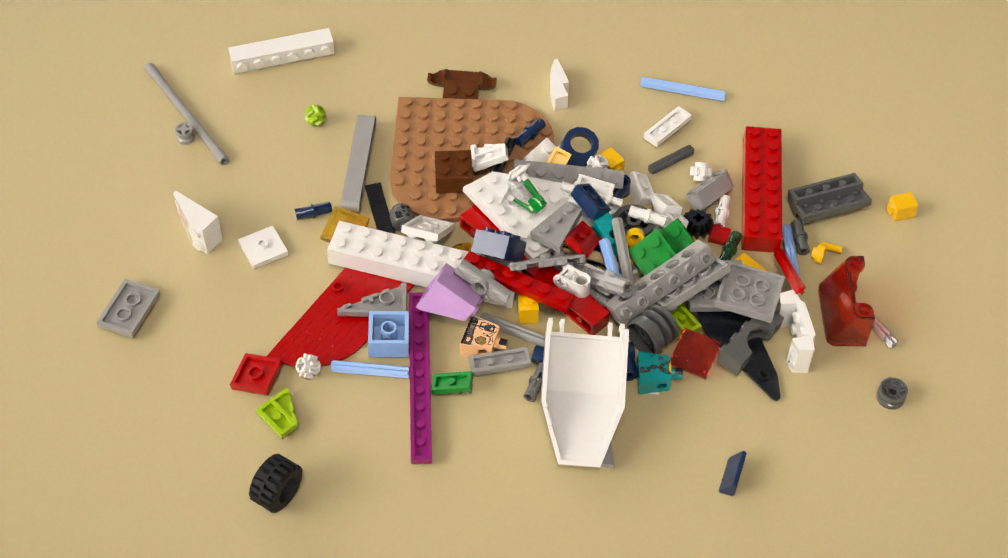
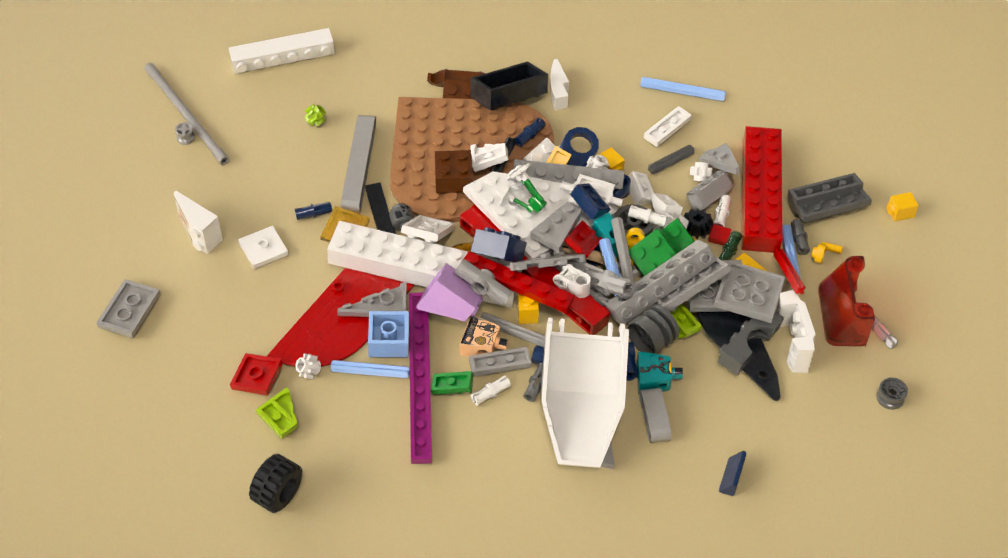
clear red plate [671,327,722,380] -> none
none -> black piece [470,61,548,110]
none -> white pin [470,375,511,406]
none -> light grey beam [639,388,671,442]
none -> light grey wing [699,143,740,175]

